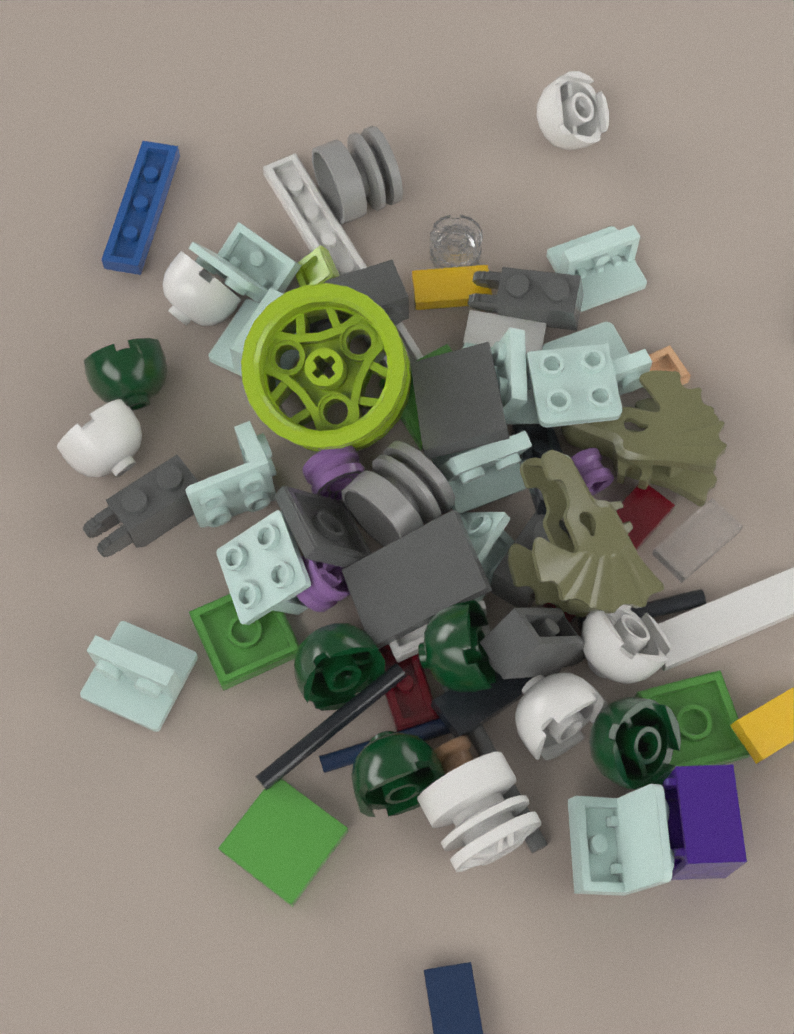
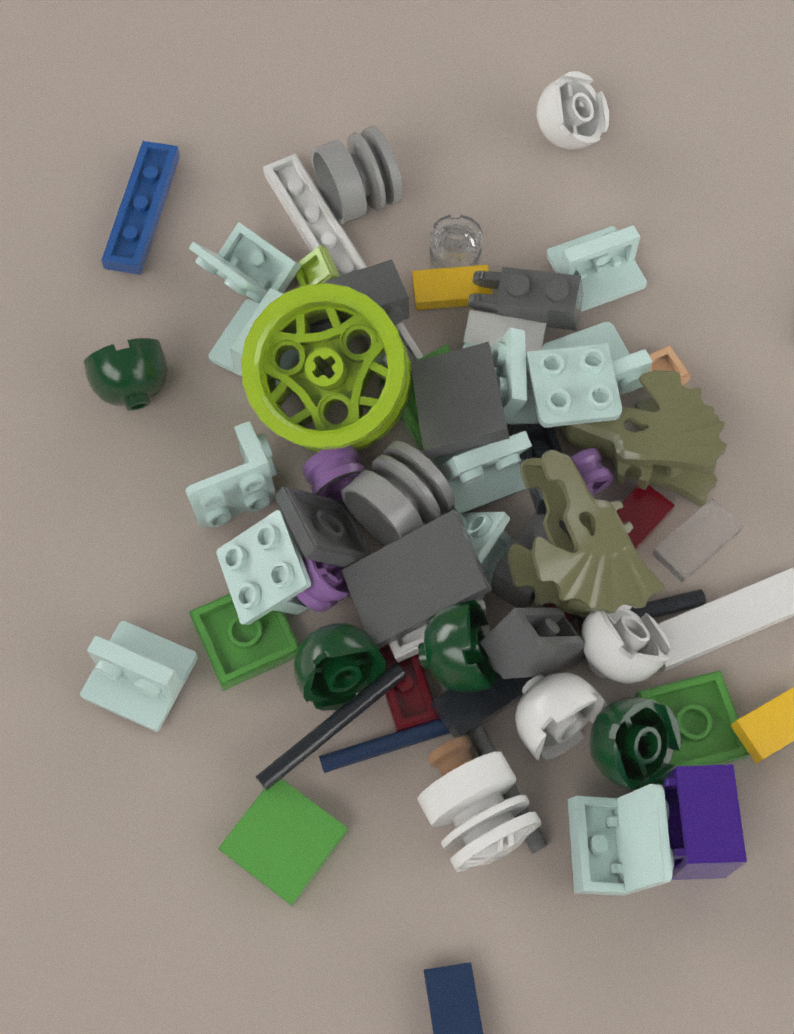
white cylinder [57,399,142,477] -> none
dark grey hinge [83,454,198,557] -> none
white cylinder [162,251,241,326] -> none
dark green cylinder [351,731,445,817] -> none

